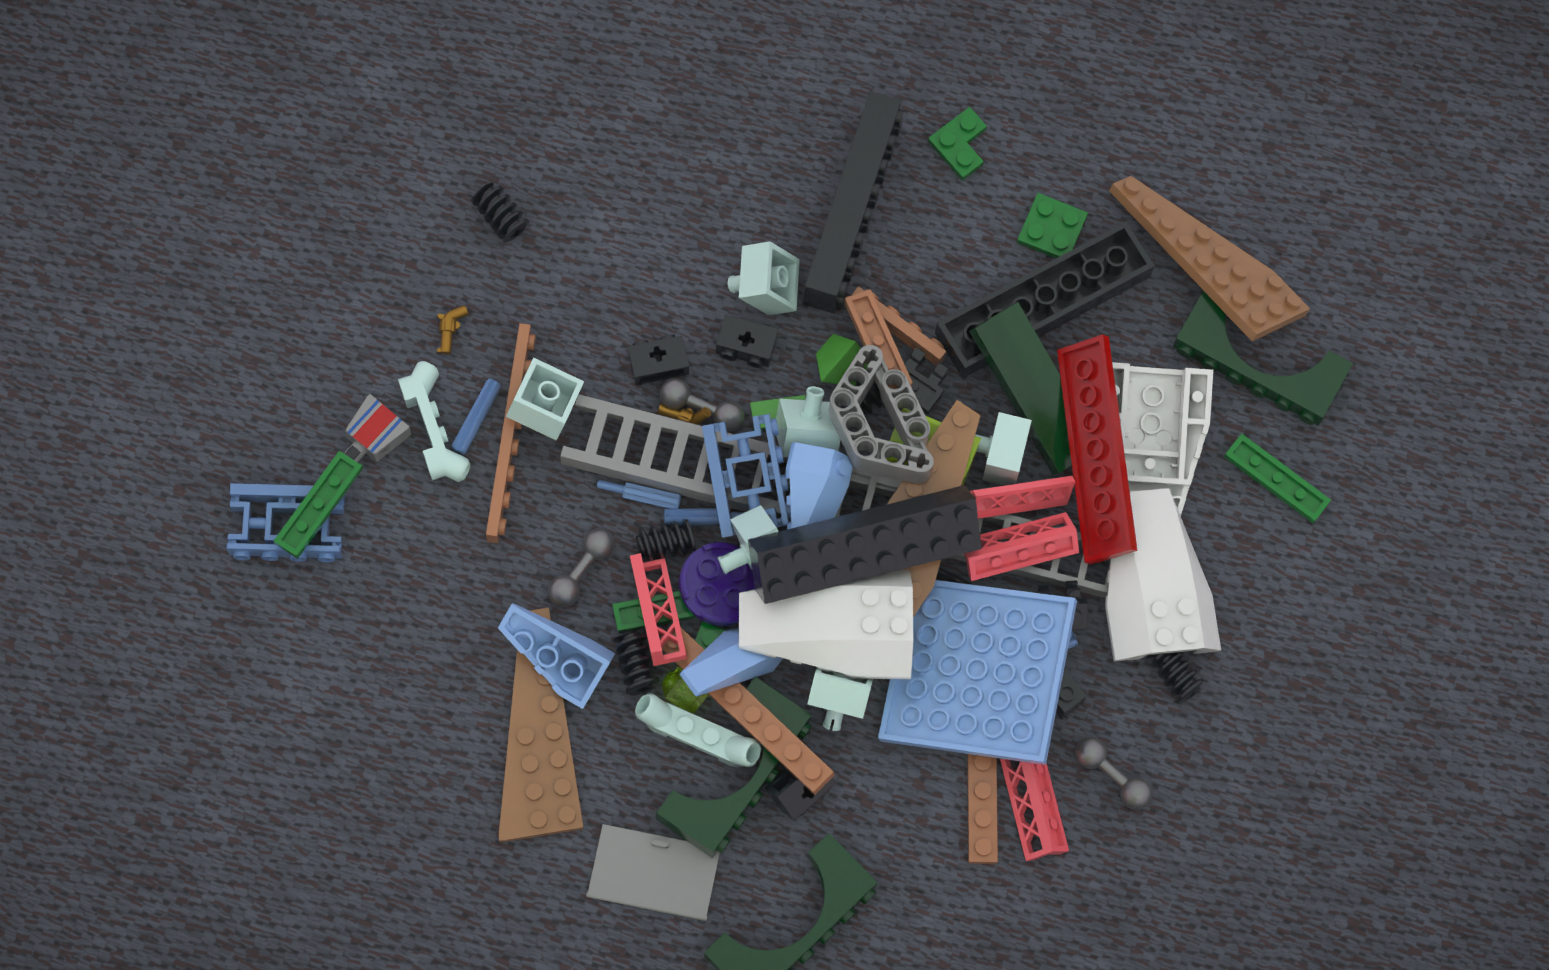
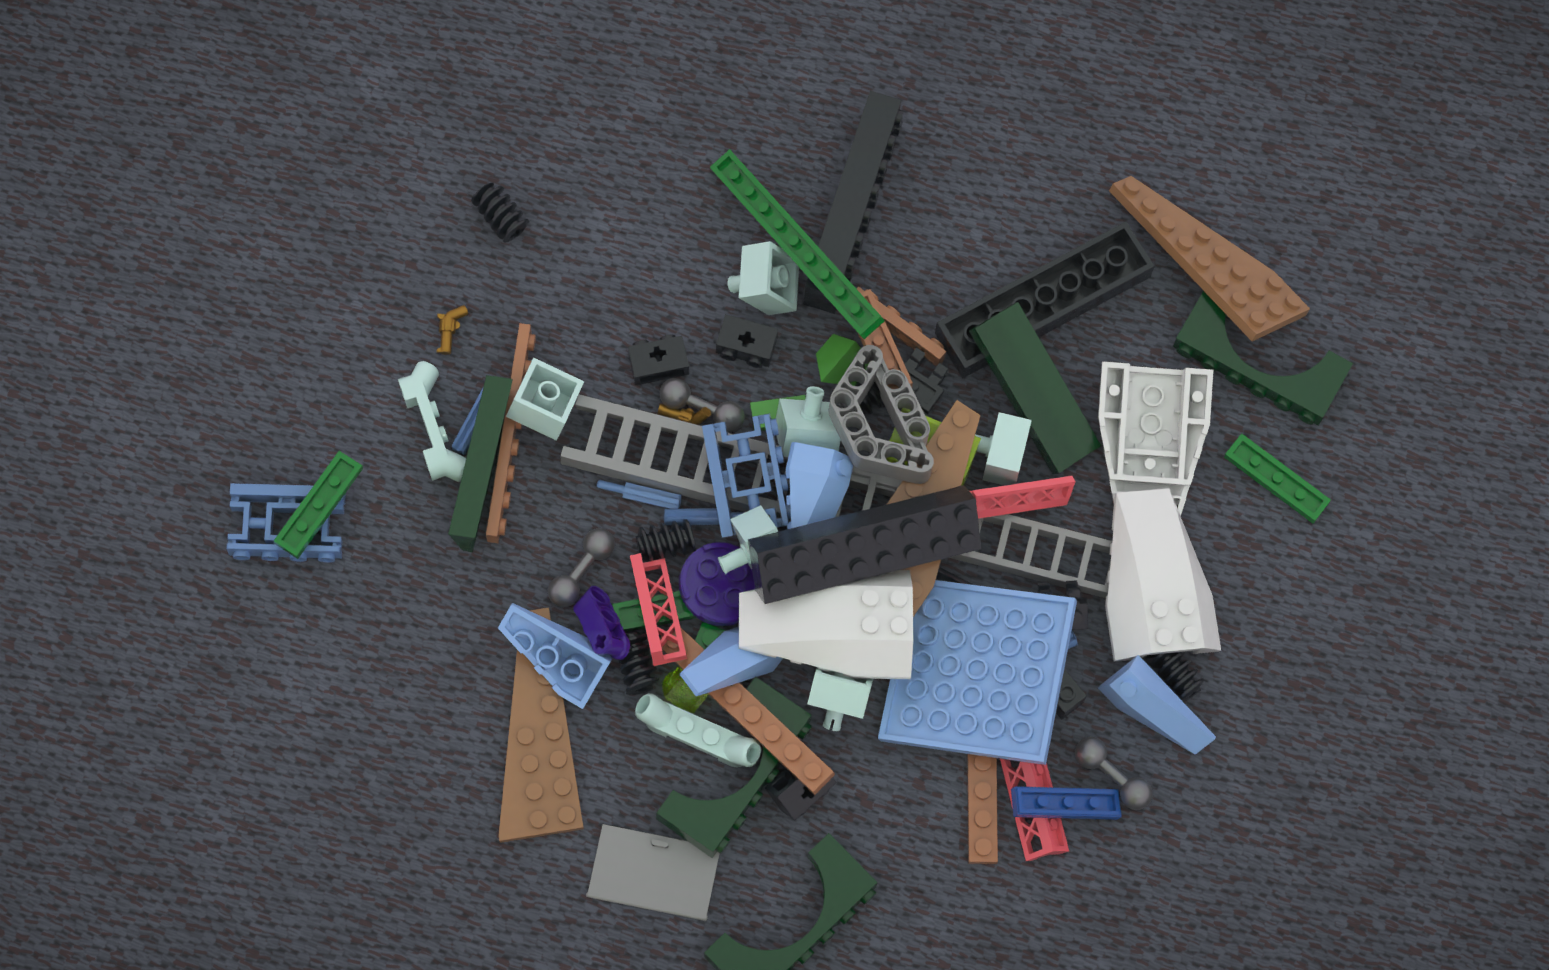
torso [344,394,411,462] -> none
green plate [928,107,987,181] -> none
coral fence [964,512,1079,581] -> none
green plate [1017,193,1088,258] -> none
red plate [1057,334,1138,565] -> none
none -> dark green arch [448,375,513,552]
none -> dark purple piece [573,586,630,660]
none -> green plate [710,149,885,339]
none -> blue tile [1011,786,1121,820]
none -> light blue wedge [1098,655,1216,754]

